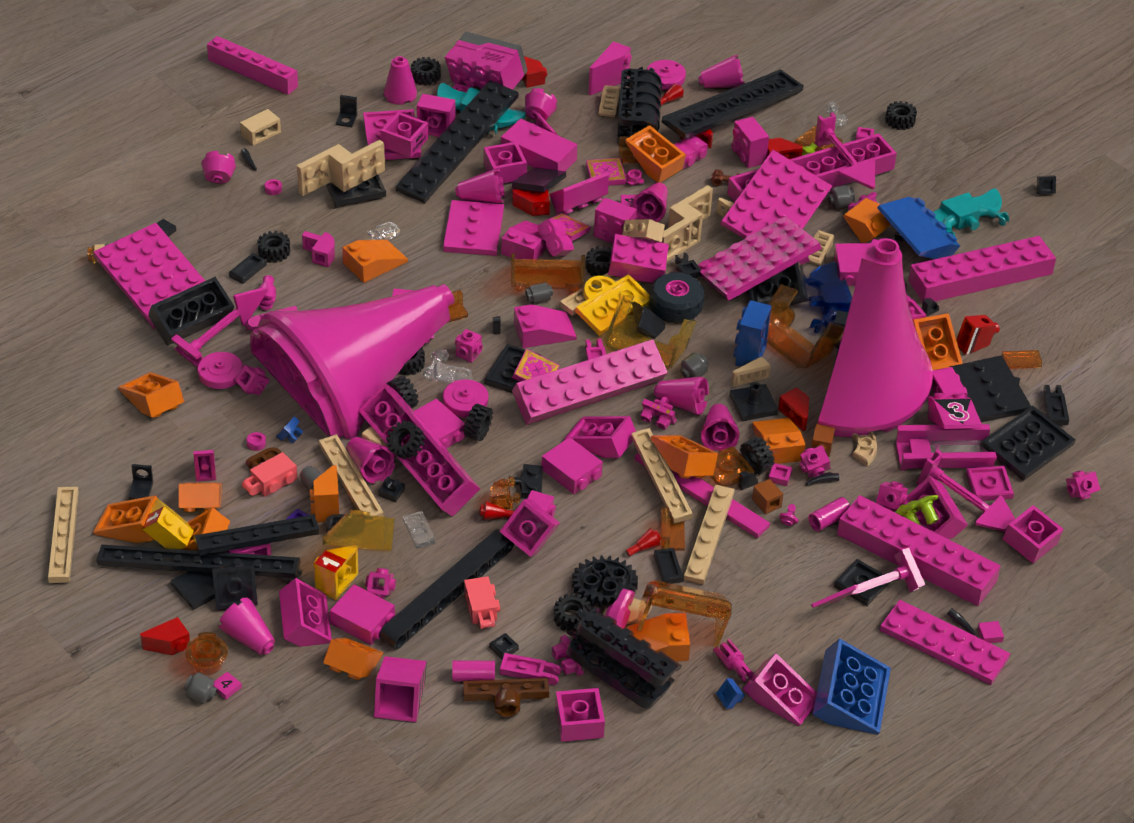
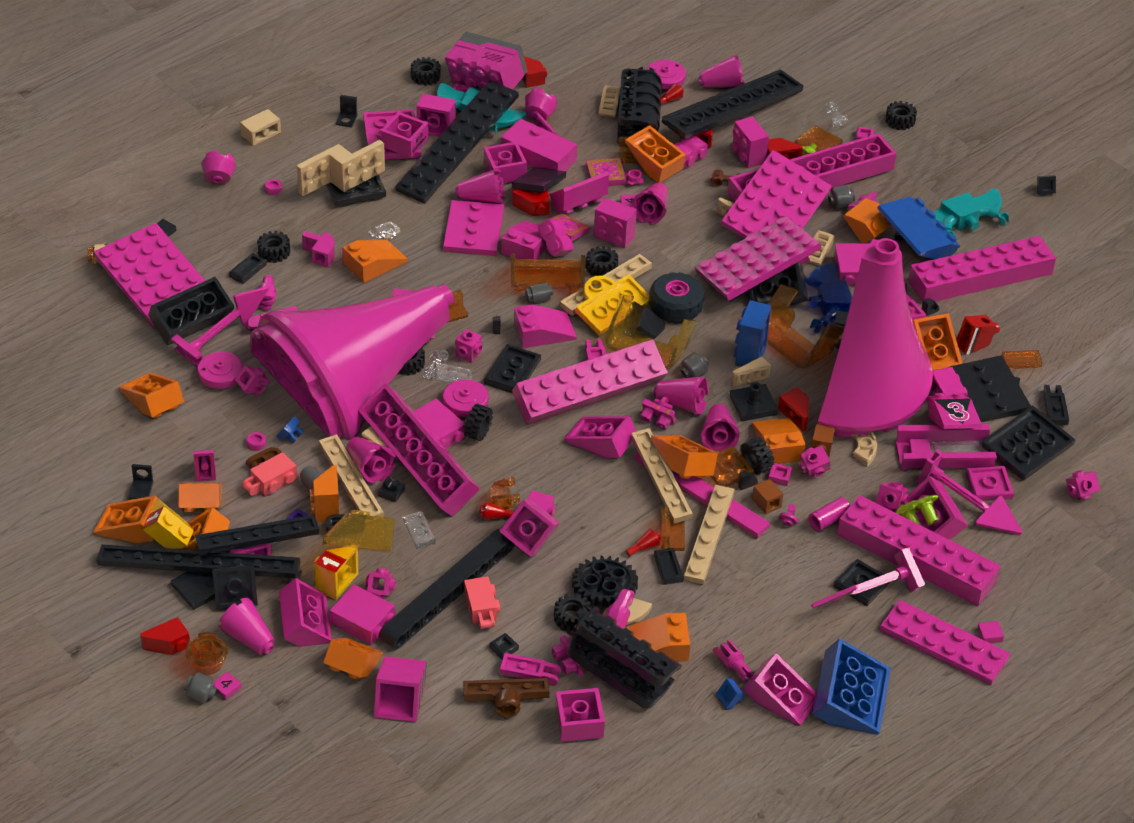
tan plate [48,487,79,583] -> none
dark pink brick [207,36,298,95] -> none
black helmet [241,148,257,170] -> none
dark pink cone [384,56,417,105] -> none
black tyre [386,421,425,459] -> none
black tyre [387,375,419,409] -> none
dark pink pin [452,660,495,682] -> none
black plate [508,464,543,498] -> none
tile [512,349,560,382] -> none
dark pink brick [541,437,603,494] -> none
dark pink slope [588,41,632,95] -> none
dark pink brick [608,234,669,283] -> none
tan brick [622,219,665,242] -> none
clear orange windscreen [637,580,732,647] -> none
tan bracket [661,185,713,261] -> none
black plate [675,253,701,278] -> none
black helmet [806,472,839,486] -> none
dark pink piece [815,112,875,190] -> none
black helmet [947,608,976,635] -> none
dark pink brick [1003,505,1064,564] -> none

